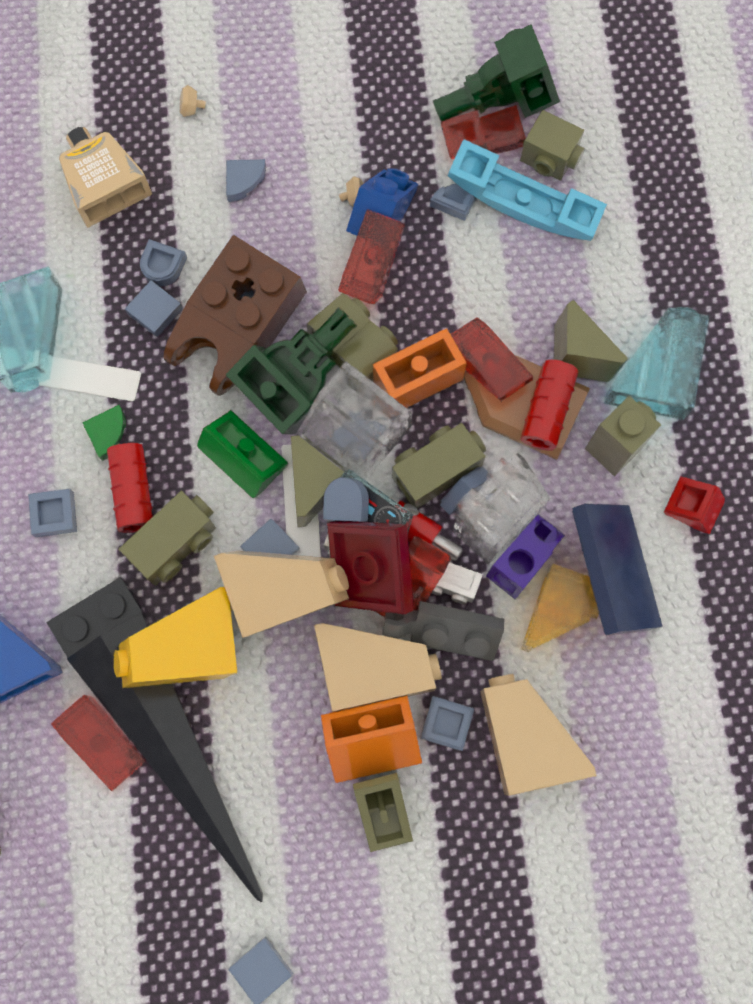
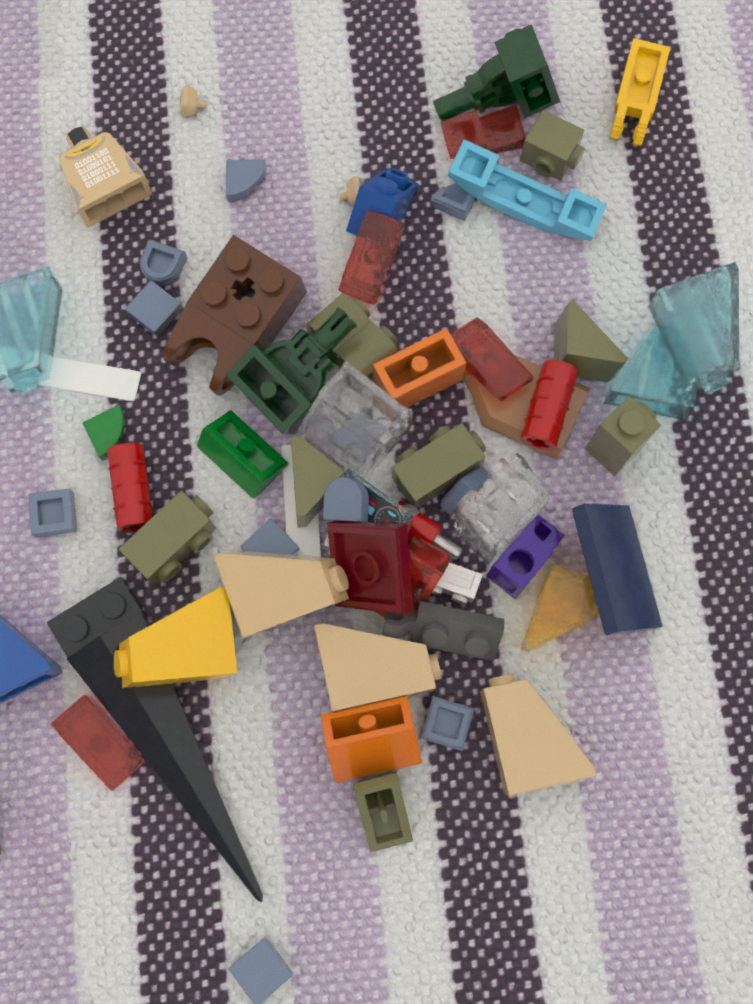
red slope [664,476,725,534] -> none
none -> yellow hinge [609,38,670,146]
none -> clear light blue slope [648,262,740,394]

